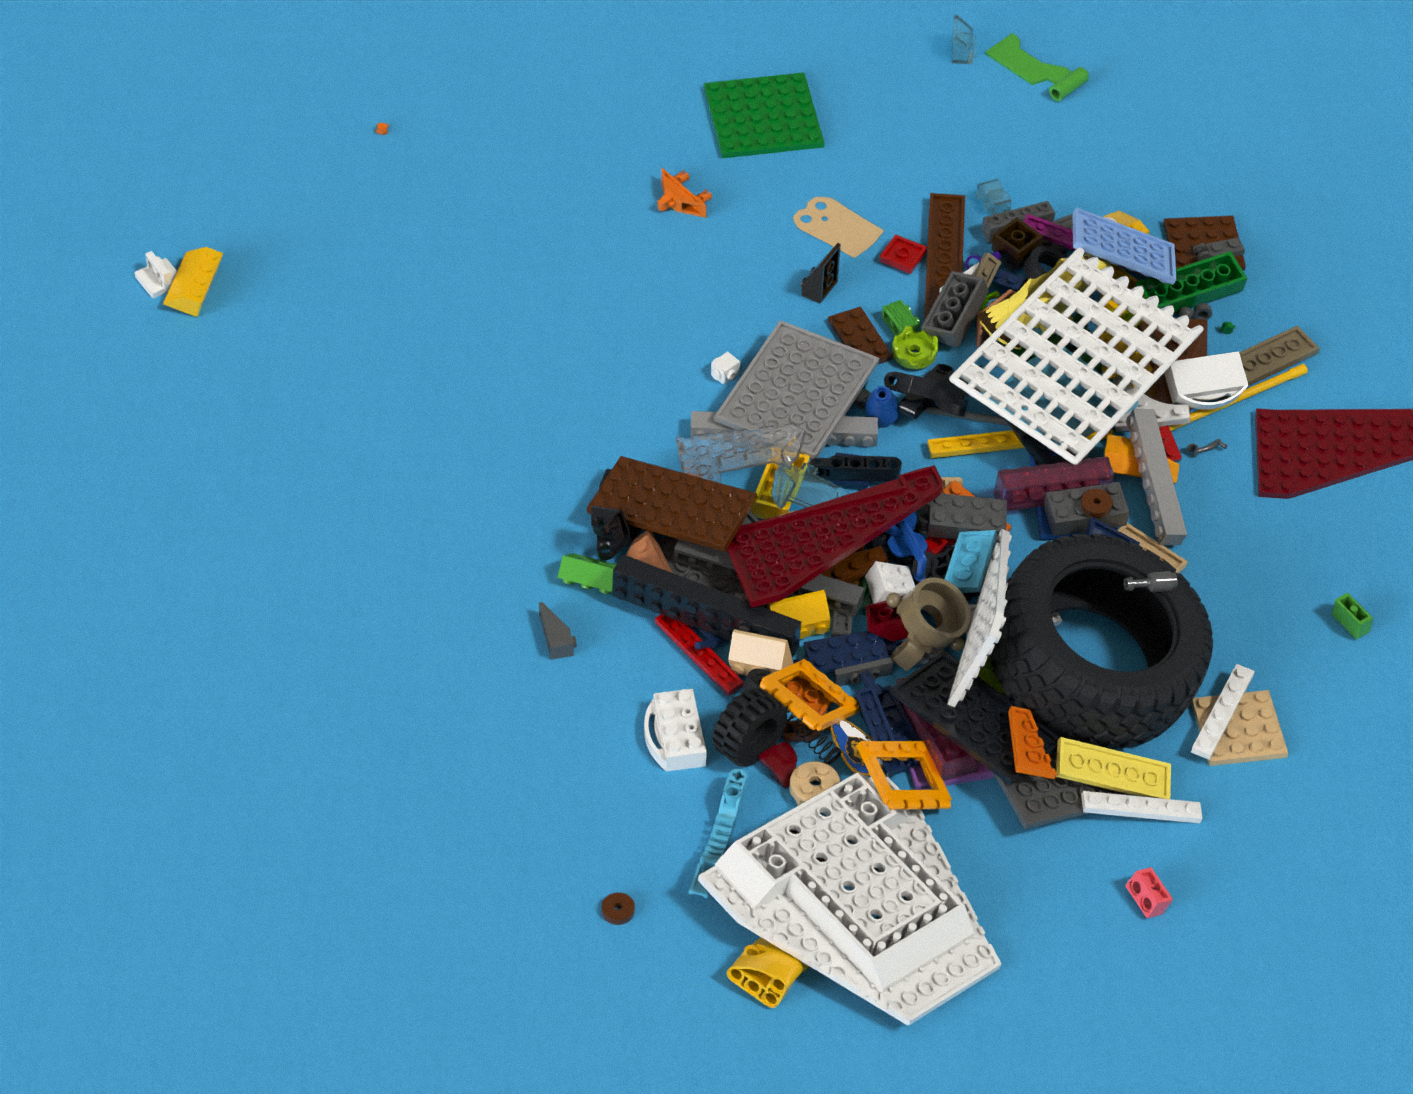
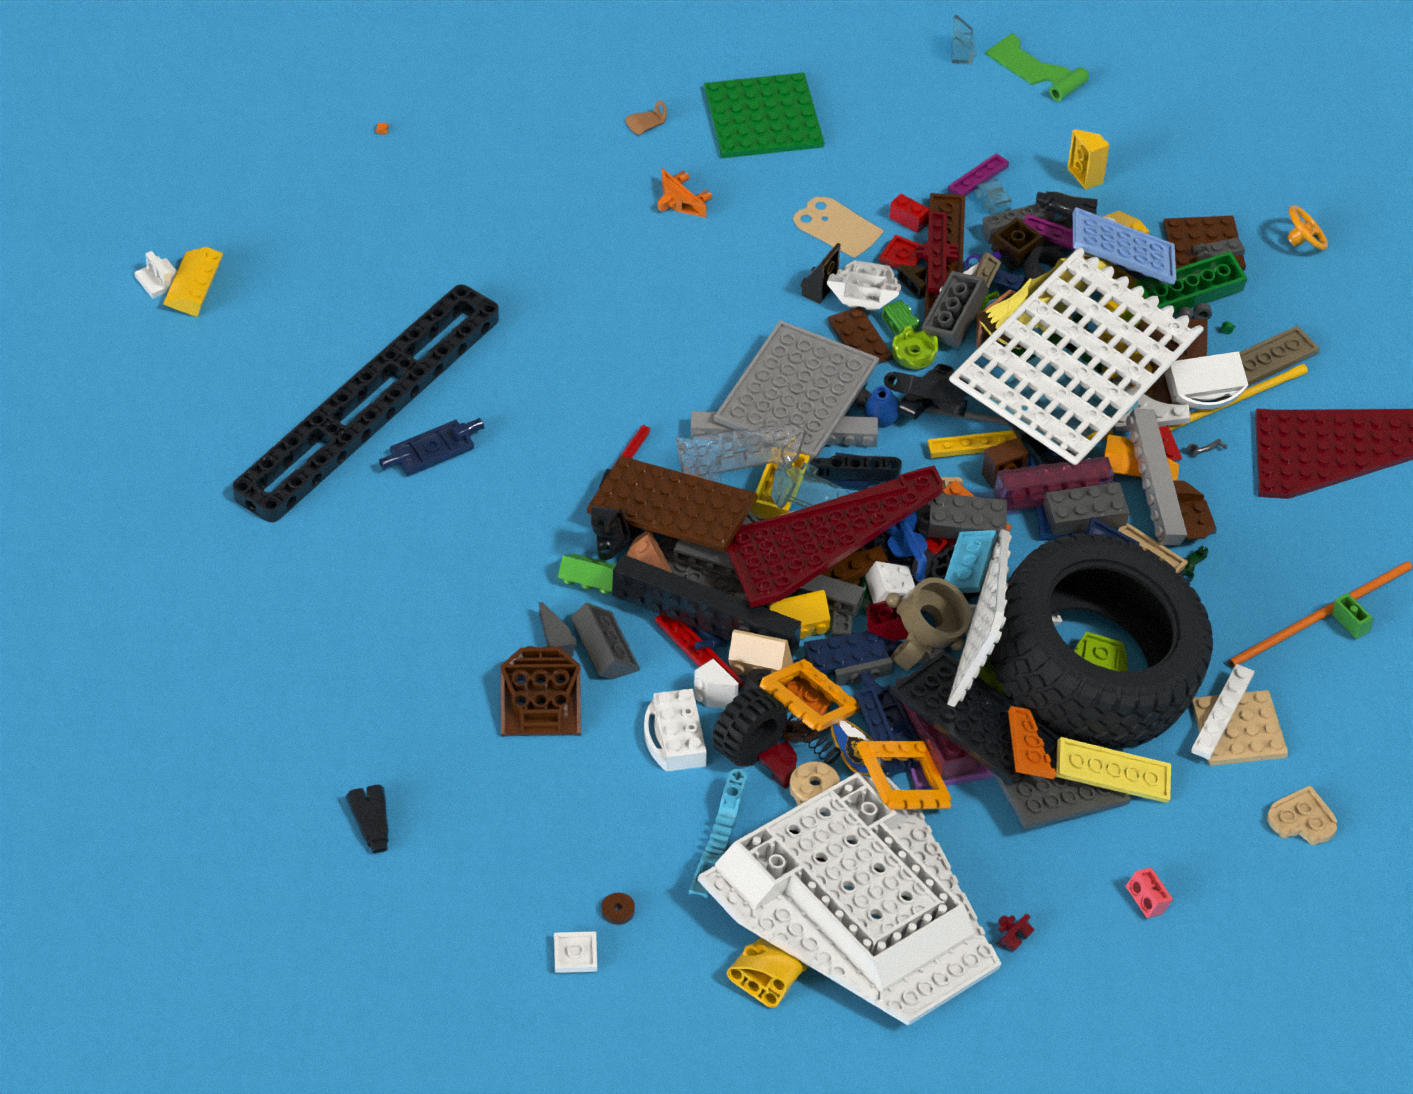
white brick [711,351,740,385] -> none
reddish brown piece [1081,489,1112,518] -> none
white plate [1081,791,1203,823] -> none
dark grey piece [1124,571,1178,592] -> none
none -> black beam [233,284,499,523]
none -> black piece [346,784,389,853]
none -> dark blue plate [379,418,484,476]
none -> reddish brown hinge [501,646,581,737]
none -> white plate [554,932,597,973]
none -> dark grey slope [571,602,640,679]
none -> red axle [611,425,650,469]
none -> medium nougat piece [625,100,667,135]
none -> white slope [694,659,739,709]
none -> white wedge [827,260,901,310]
none -> red brick [889,193,930,233]
none -> dark brown slope [897,264,926,300]
none -> dark red hinge [916,211,959,293]
none -> magenta plate [948,153,1009,197]
none -> reddish brown brick [982,437,1029,489]
none -> dark red hips [996,913,1034,952]
none -> black piece [1036,191,1098,221]
none -> yellow slope [1067,129,1109,190]
none -> lime wing [1074,631,1129,672]
none -> reddish brown piece [1173,480,1217,540]
none -> dark green arm [1182,546,1208,582]
none -> orange piece [1228,561,1412,668]
none -> tan plate [1267,785,1337,845]
none -> light orange piece [1287,205,1328,250]

